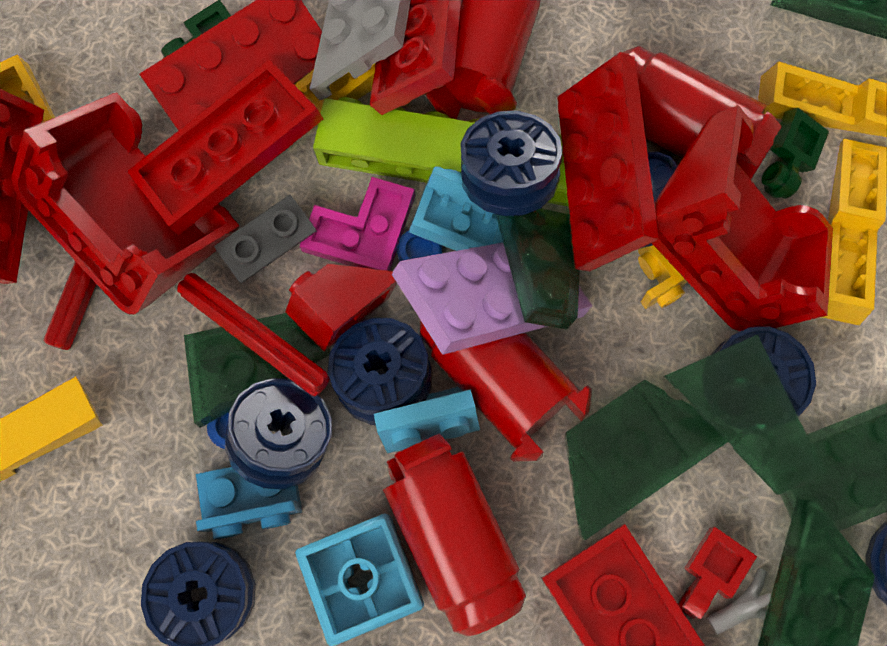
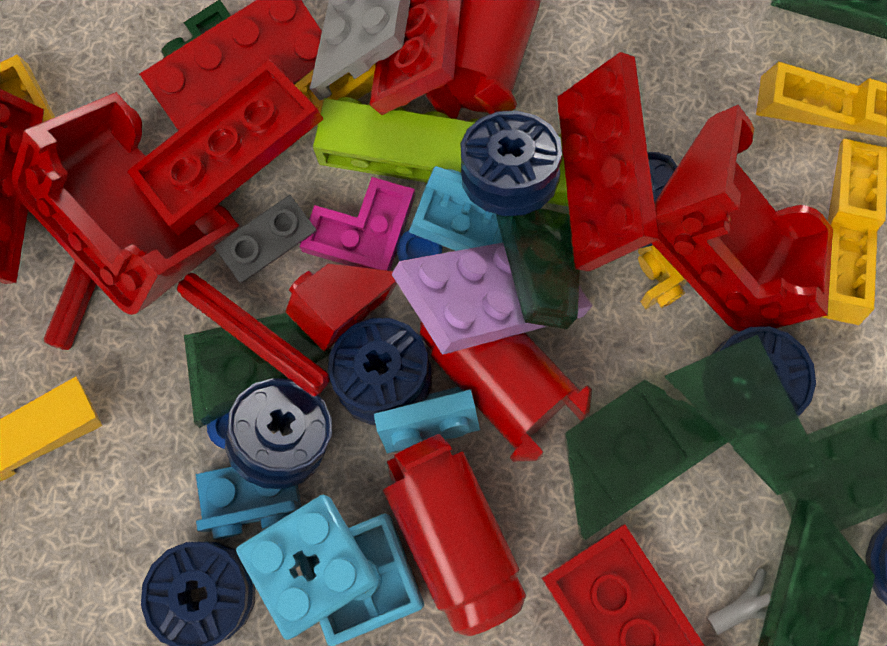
red piece [623,46,782,179] -> none
red plate [677,527,758,619] -> none
dark green plate [761,108,829,199] -> none
none -> medium azure brick [236,495,378,640]

